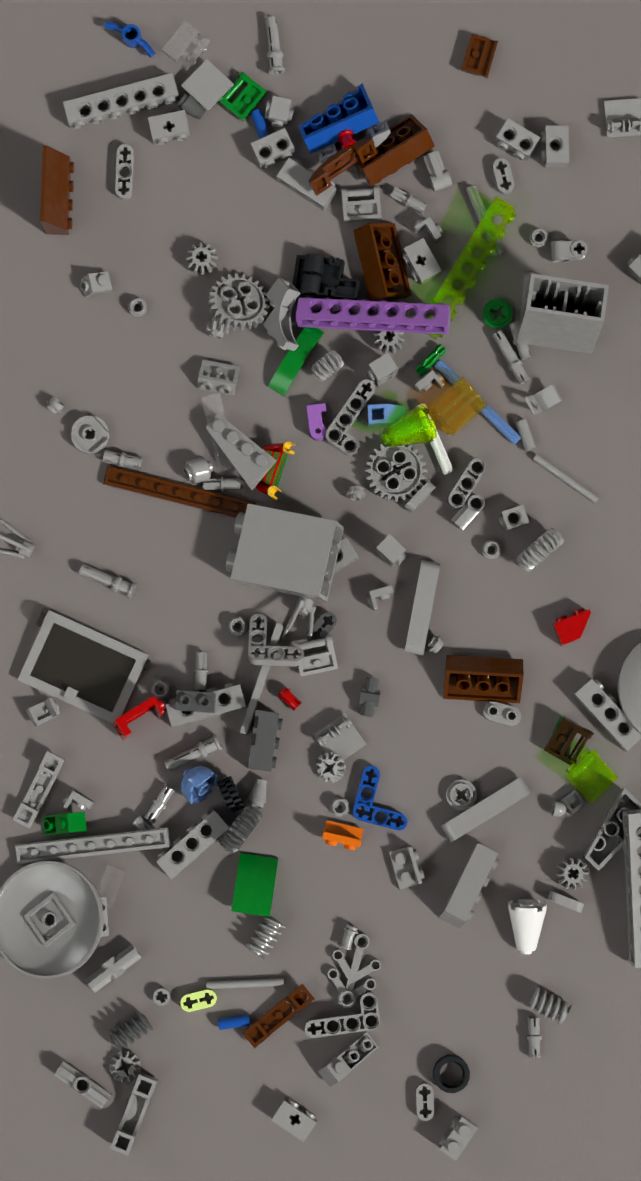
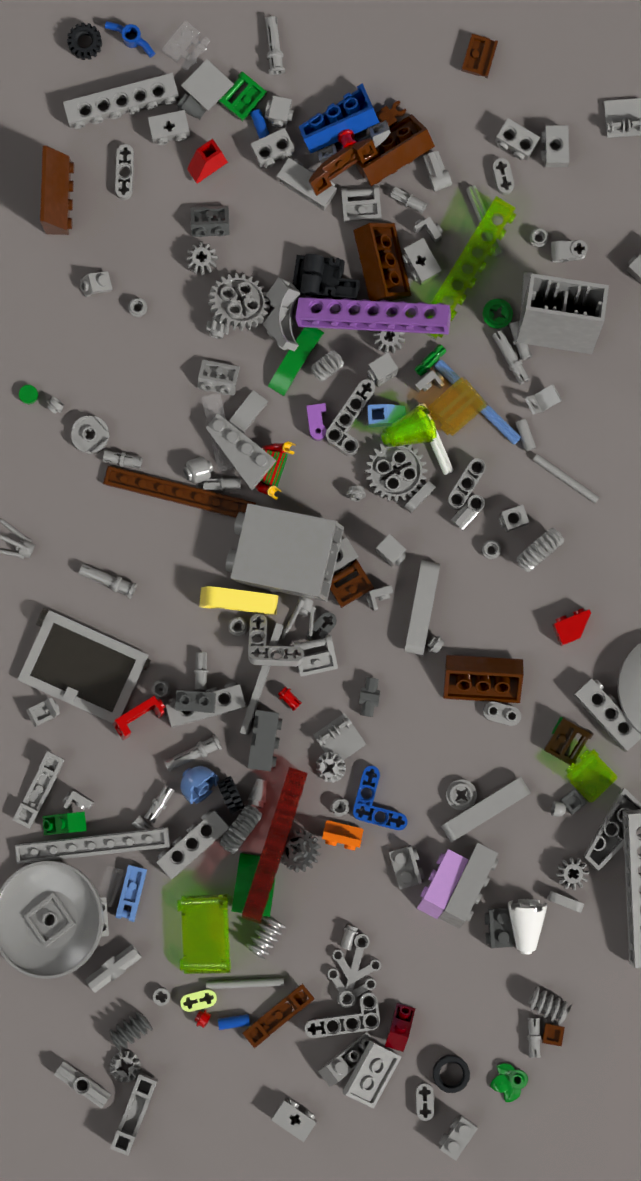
none -> green tile [19,385,38,405]
none -> black tyre [67,23,102,60]
none -> medium blue plate [115,865,148,922]
none -> clear neon green windscreen [177,893,231,974]
none -> red slope [187,139,228,184]
none -> dark grey bracket [191,206,230,237]
none -> red plate [195,1009,211,1028]
none -> light yellow beam [199,586,278,615]
none -> light grey slope [229,390,268,434]
none -> clear red brick [242,767,308,924]
none -> dark grey gear [279,830,321,872]
none -> reddish brown plate [330,559,374,608]
none -> light grey plate [342,1041,402,1109]
none -> reddish brown plate [376,101,406,128]
none -> dark red slope [385,1003,416,1052]
none -> lavender wedge [417,849,469,919]
none -> dark grey bracket [485,908,514,949]
none -> green plate [490,1063,528,1102]
none -> reddish brown plate [542,1023,565,1047]

